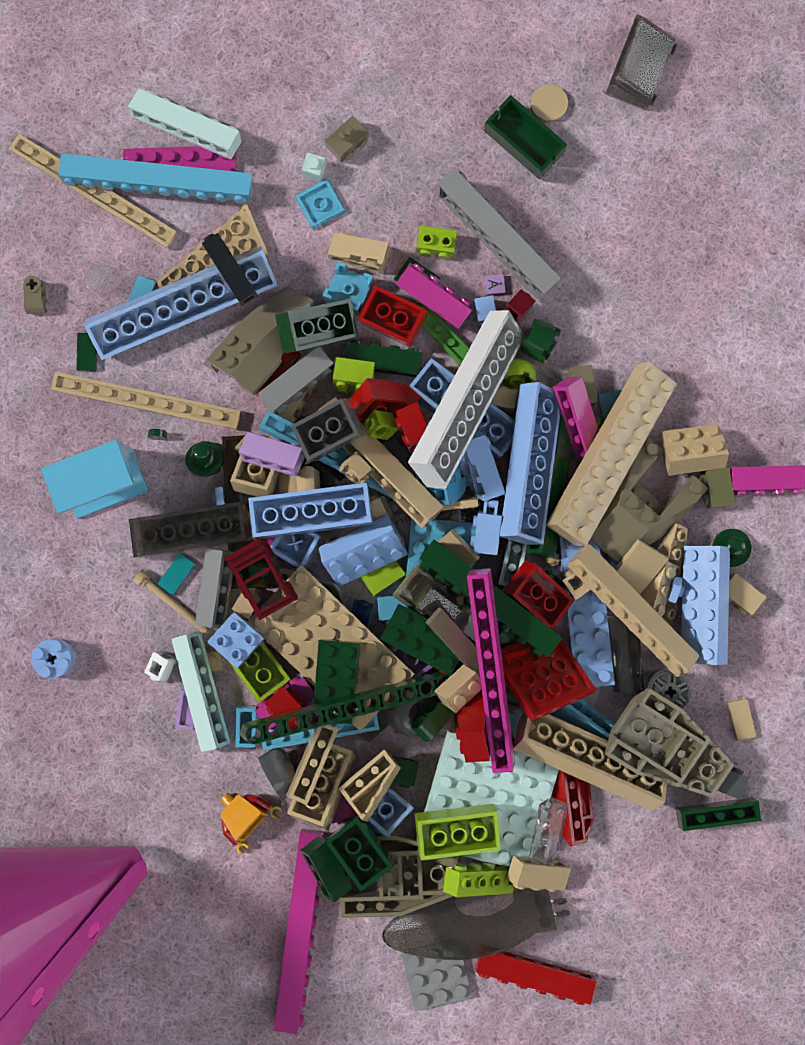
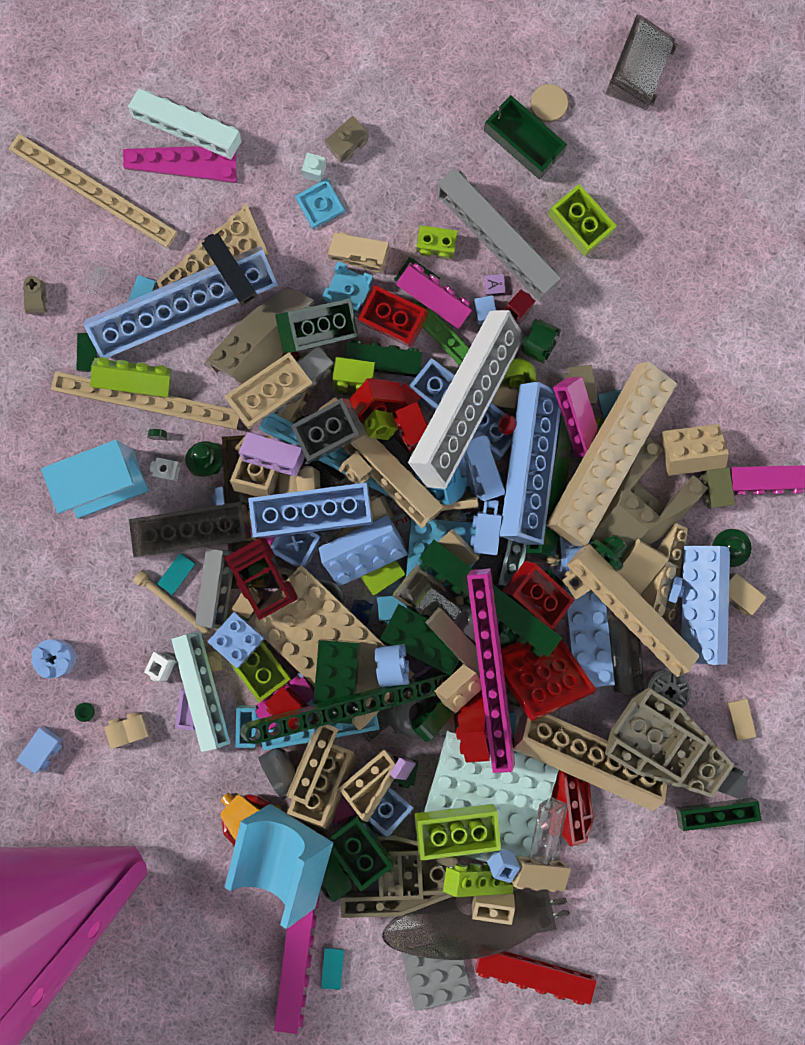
medium azure brick [58,153,253,204] -> none
medium azure brick [555,699,615,741] -> none
none -> light blue brick [16,726,63,774]
none -> dark green tile [75,702,95,722]
none -> lime brick [90,357,172,397]
none -> tan brick [104,712,151,749]
none -> white brick [150,457,181,482]
none -> tan plate [225,353,313,429]
none -> medium azure piece [225,804,333,929]
none -> teal tile [321,947,344,990]
none -> light blue brick [375,644,410,687]
none -> lavender tile [390,758,416,780]
none -> tan brick [472,894,515,925]
none -> light blue brick [487,848,520,883]
none -> red tile [498,414,516,435]
none -> lime brick [548,184,617,257]
none -> dark green plate [591,535,627,571]

